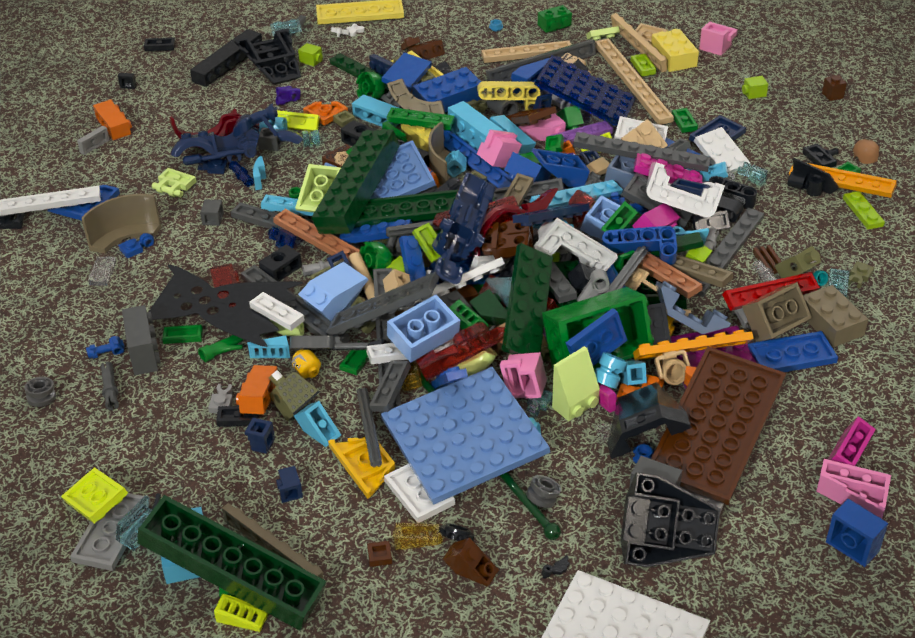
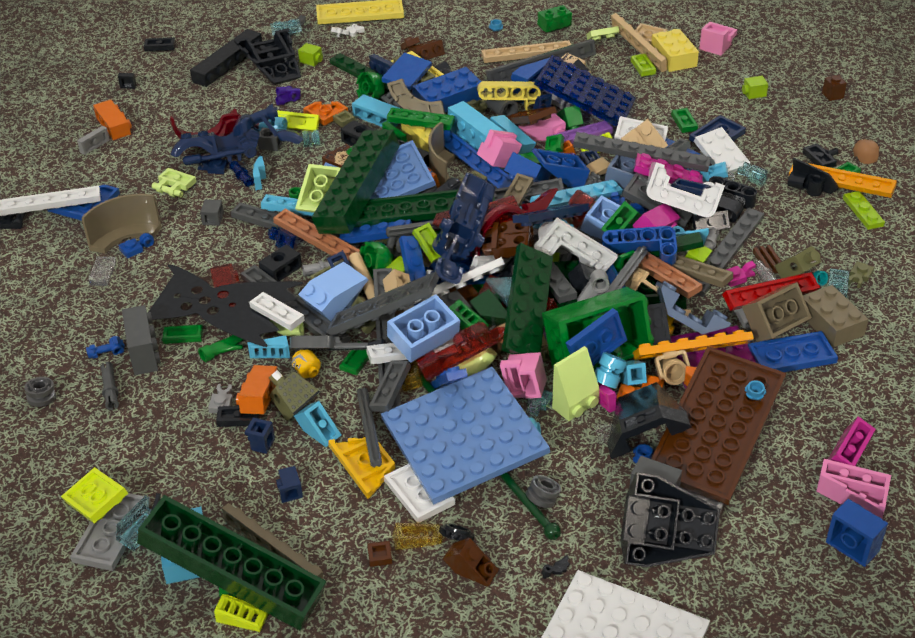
medium azure brick [445,150,467,178] -> none
tan plate [595,38,674,125] -> none
none -> dark pink plate [726,261,756,287]
none -> dark azure plate [745,380,766,400]

